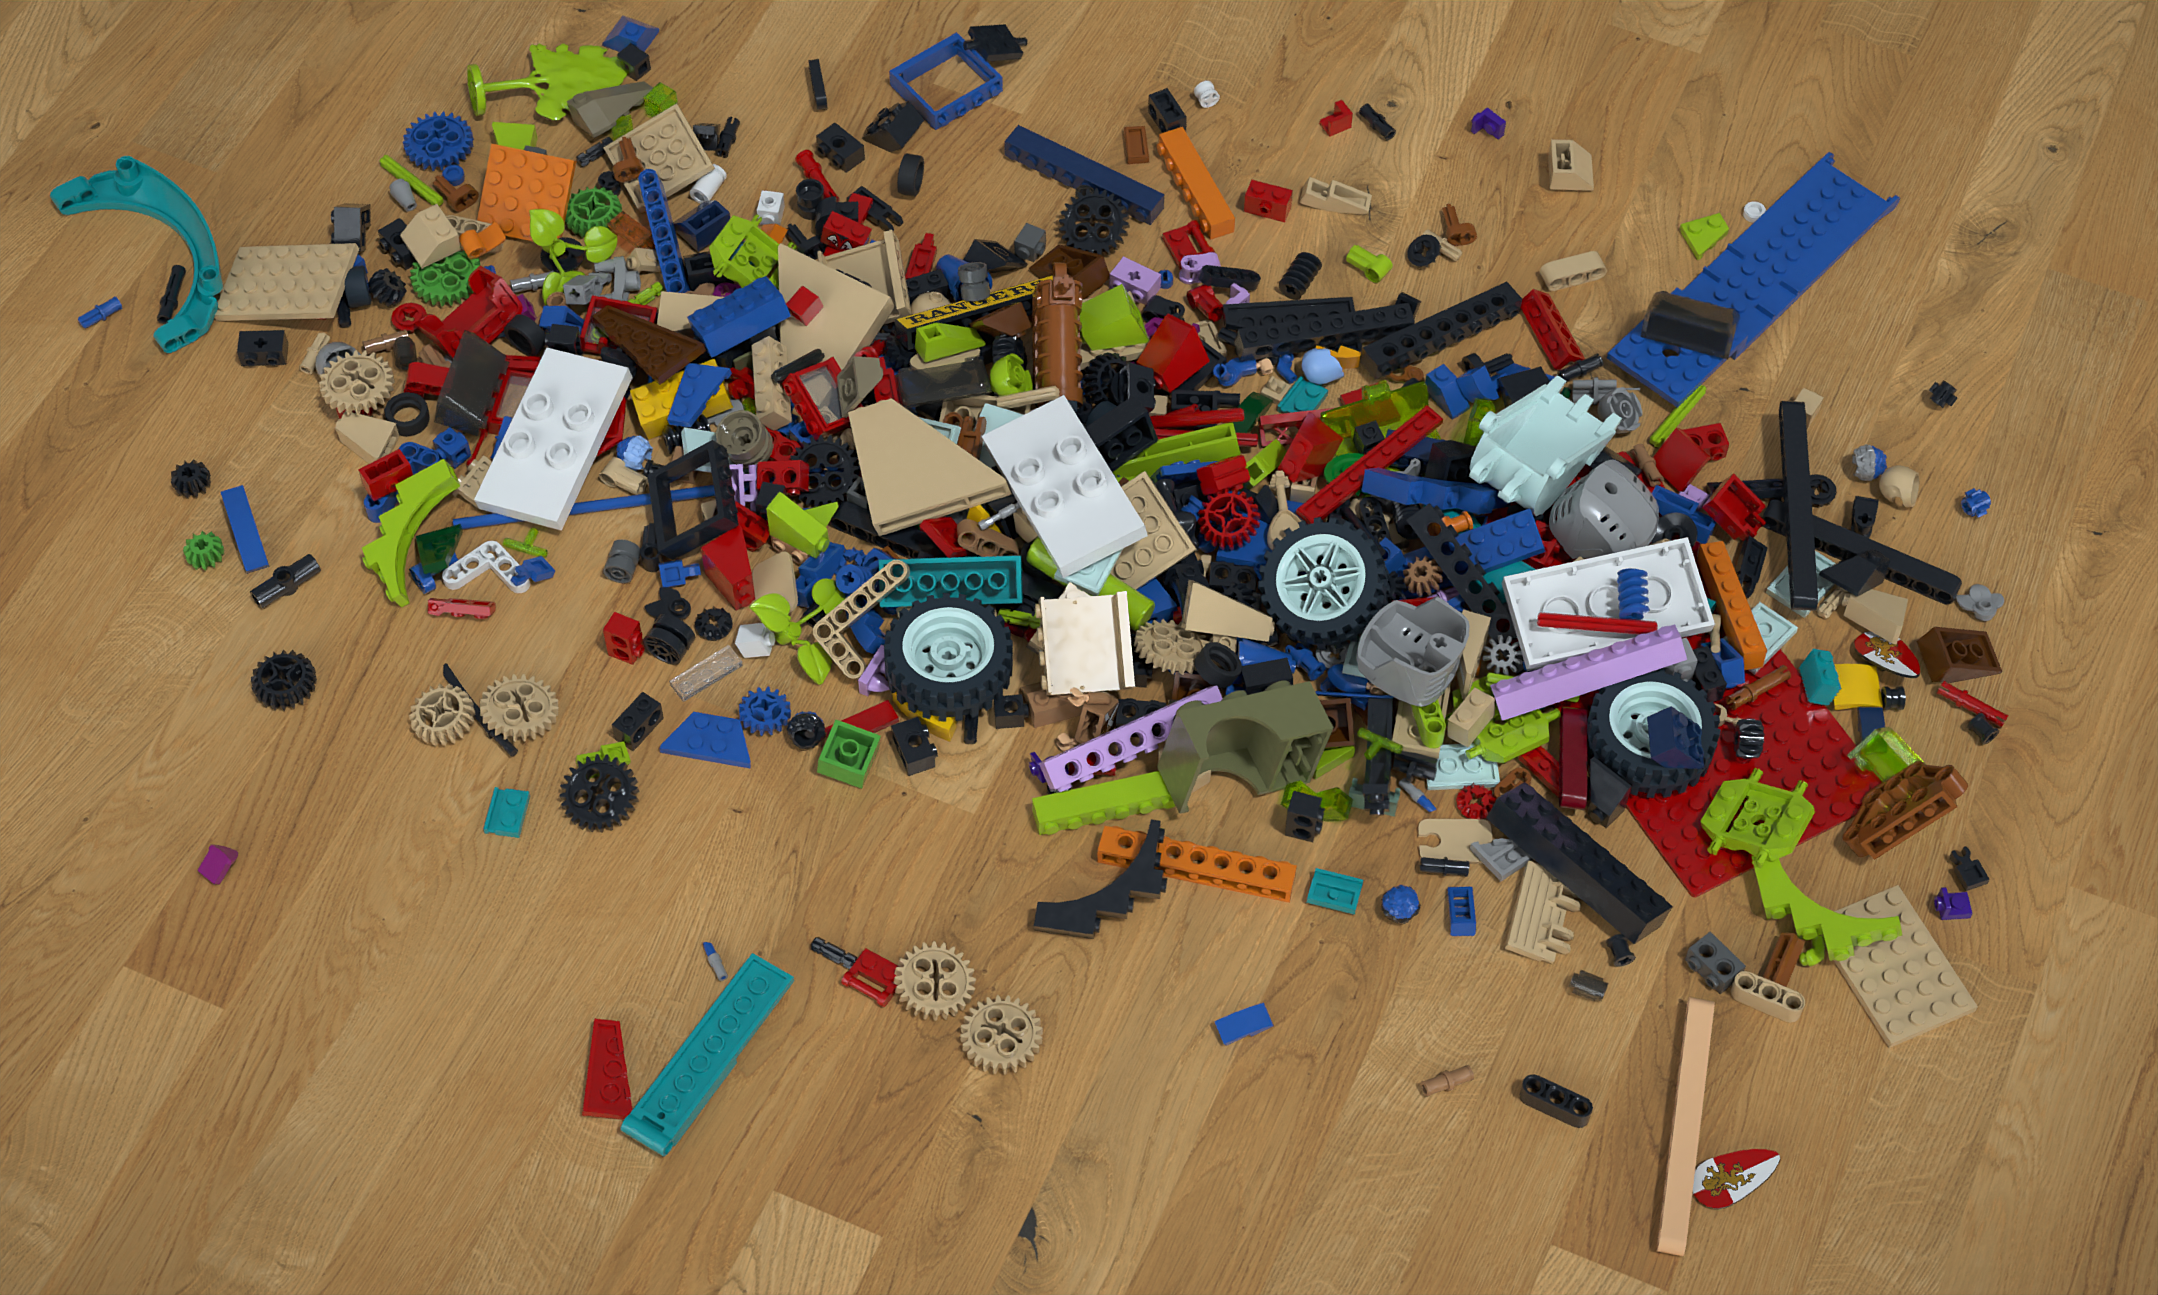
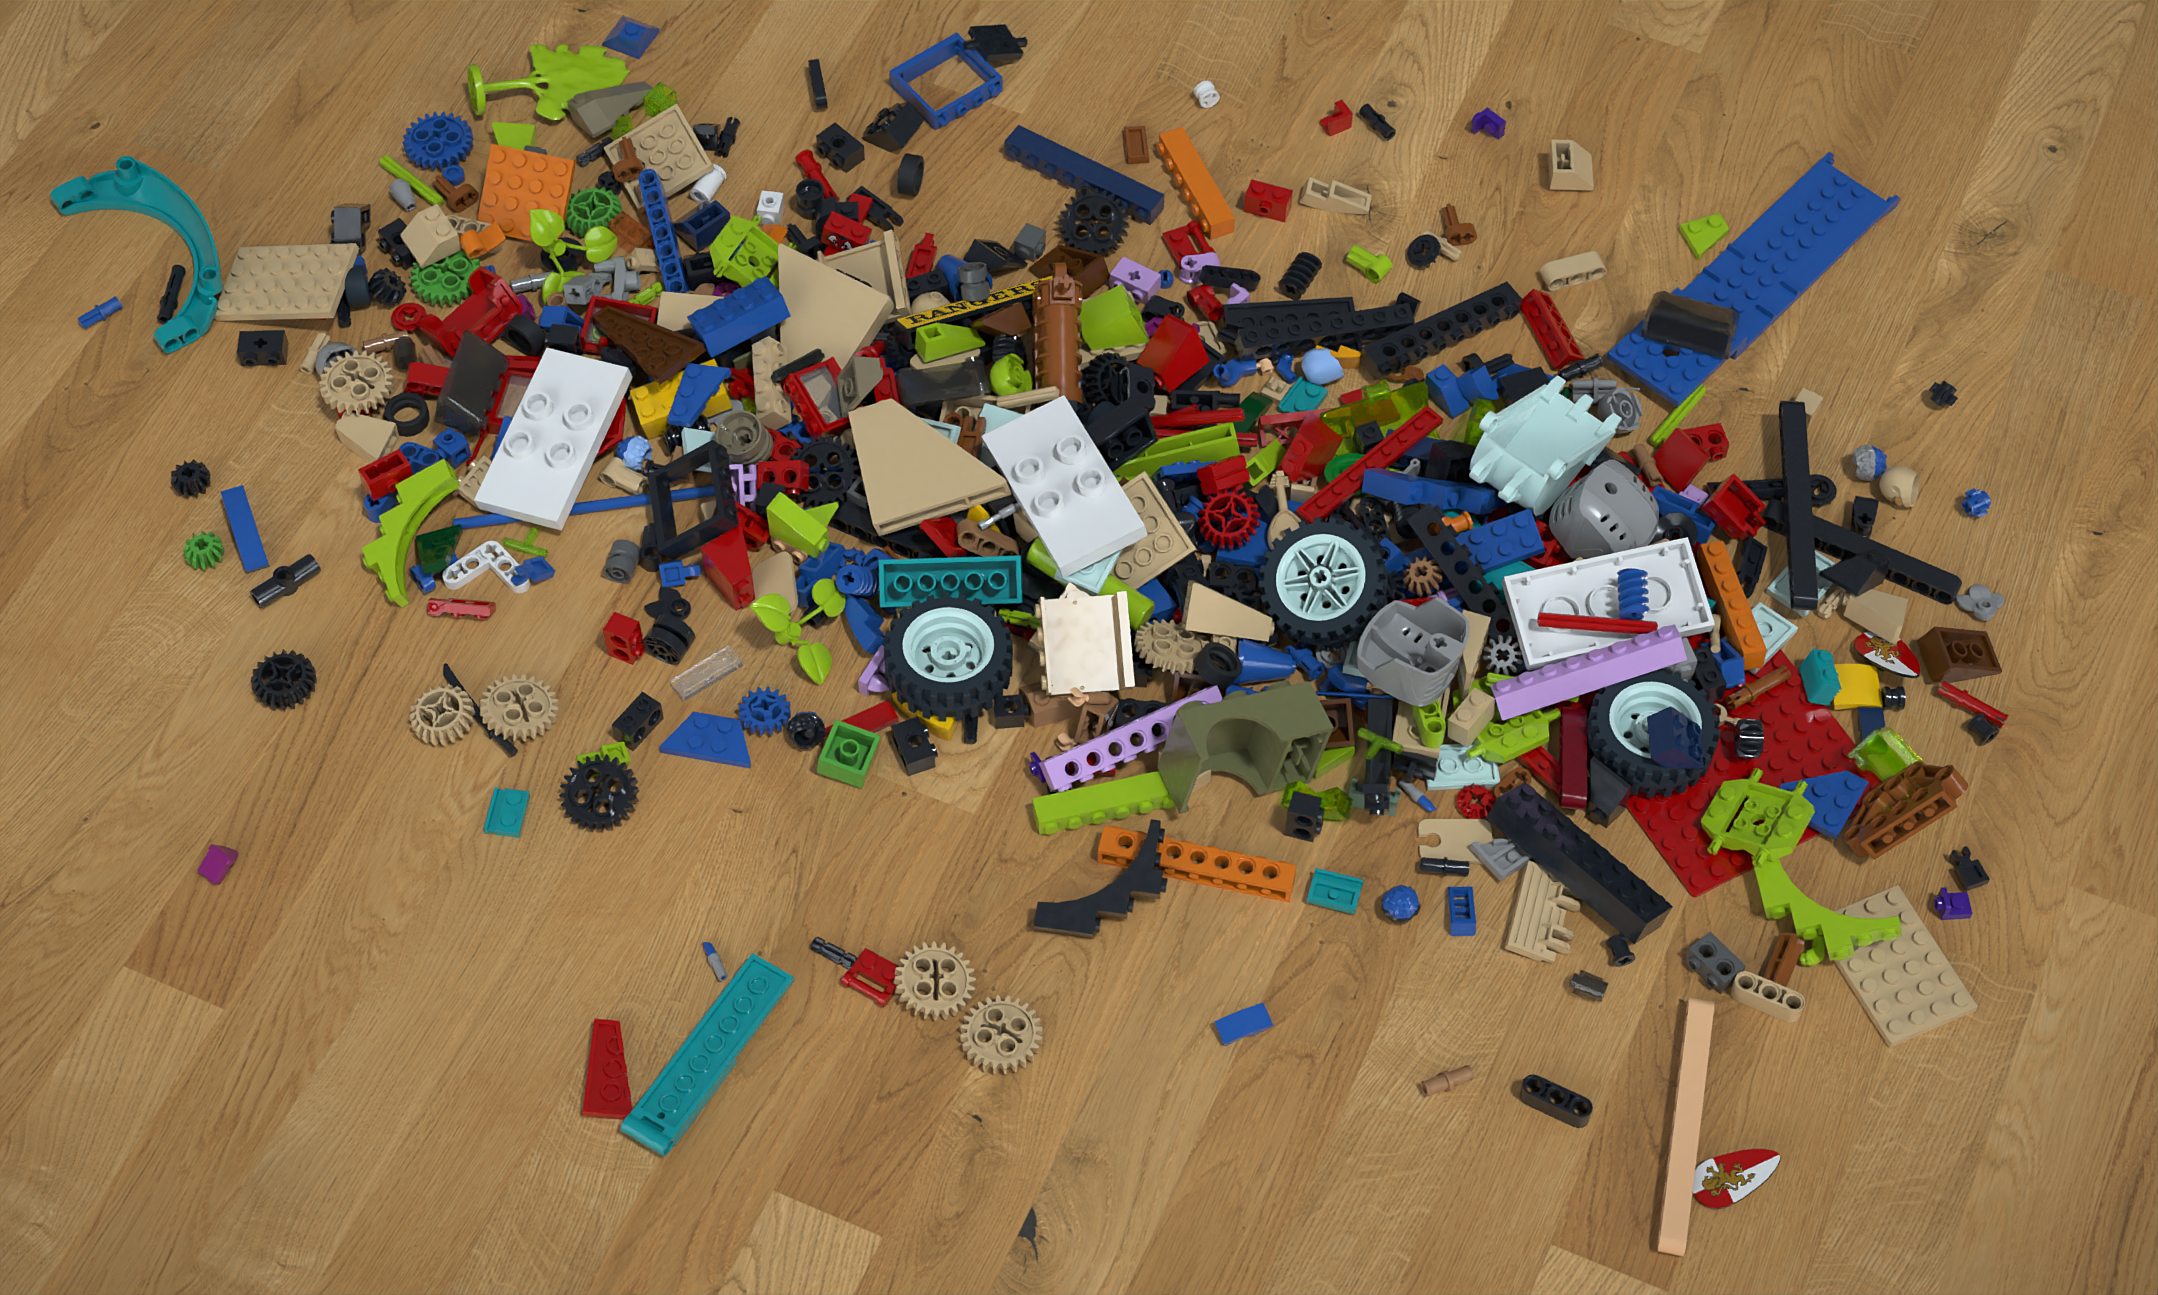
black panel [617,43,651,81] -> none
black gear [695,606,733,640] -> none
white brick [735,623,775,658] -> none
red panel [786,286,824,326] -> none
tan beam [813,560,910,679] -> none
black brick [1148,88,1187,133] -> none
black hinge [1241,657,1293,695] -> none
white tile [1743,202,1766,223] -> none
none -> blue plate [1780,771,1869,840]

